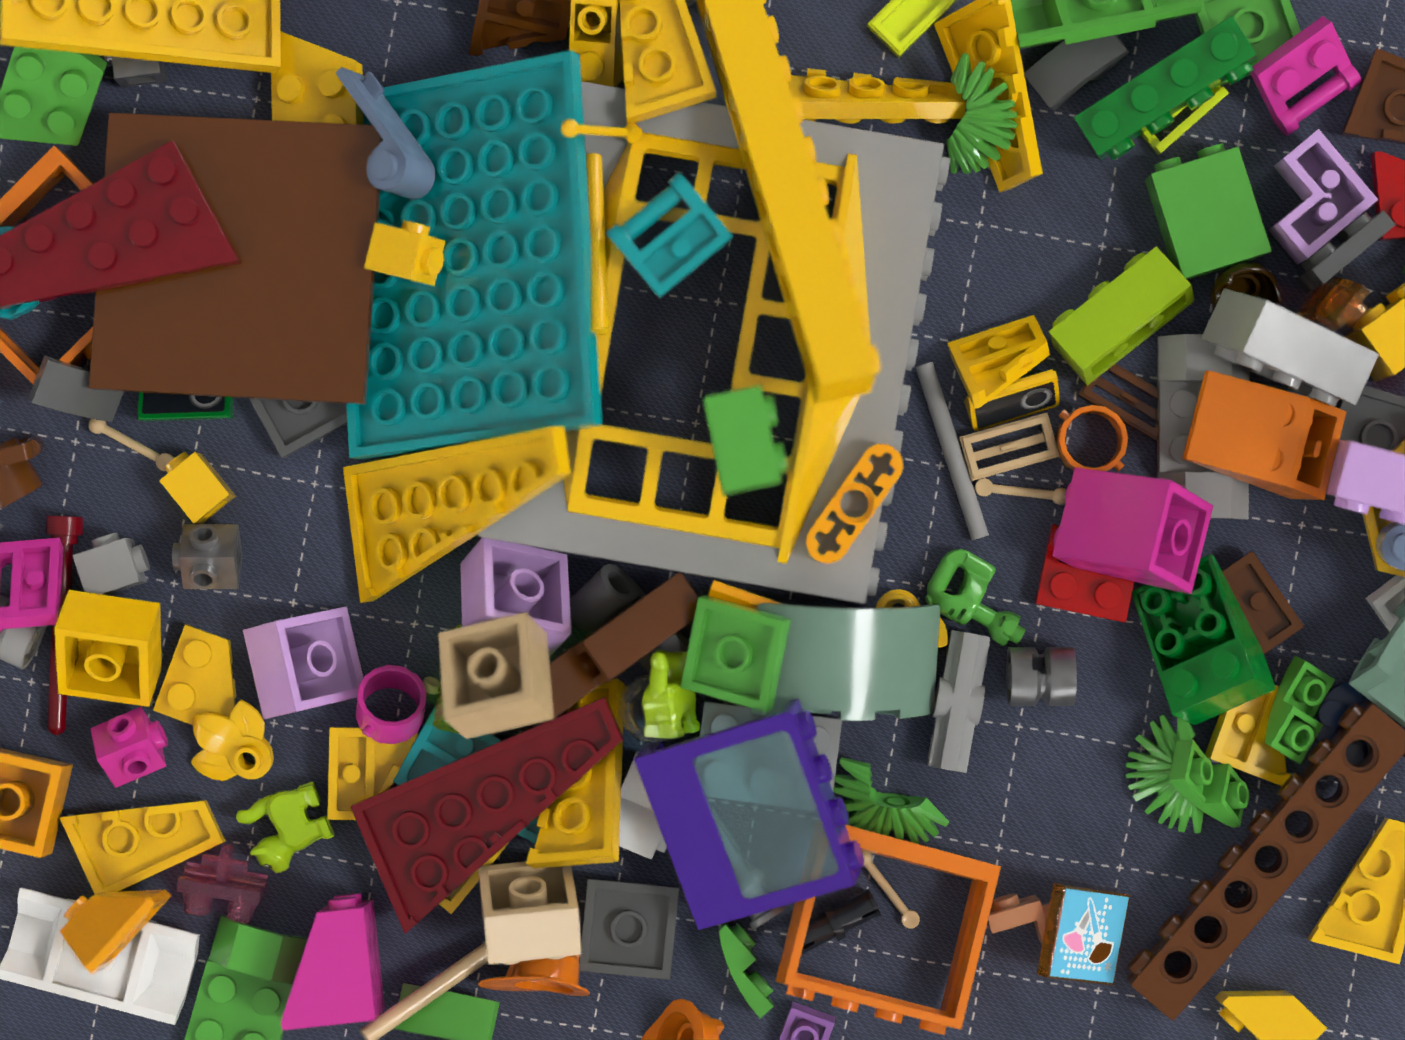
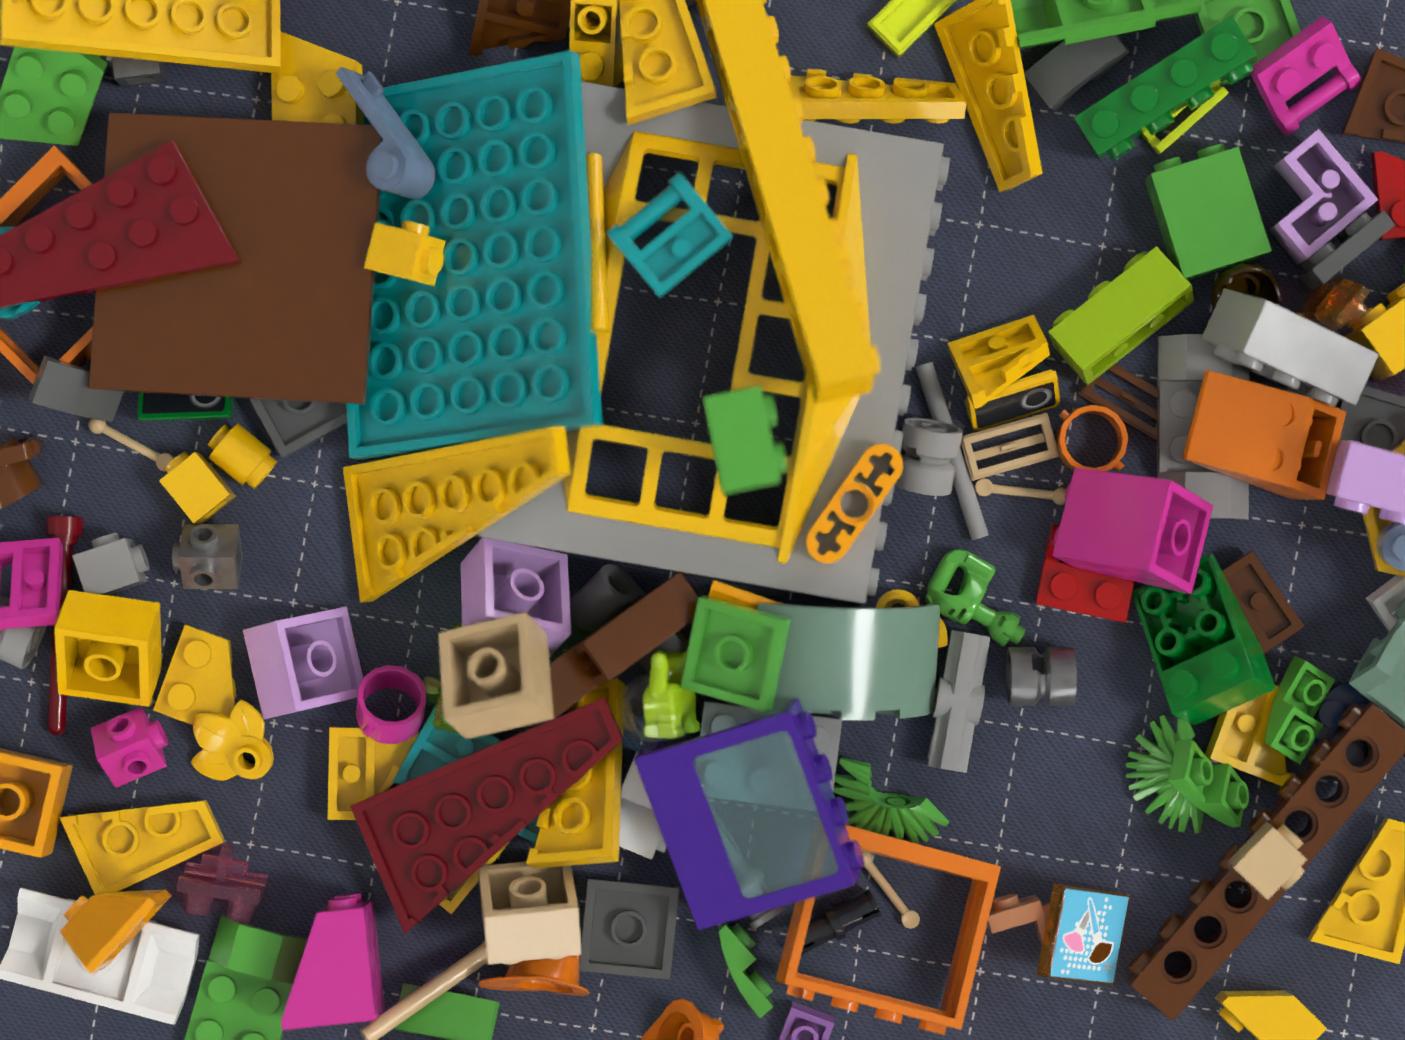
lime animal [236,781,335,873] -> none
yellow hinge [560,119,643,144] -> none
bright green hair [945,53,1018,174] -> none
none -> yellow brick [208,423,278,489]
none -> light grey wheel [895,418,963,496]
none -> tan brick [1228,822,1307,900]

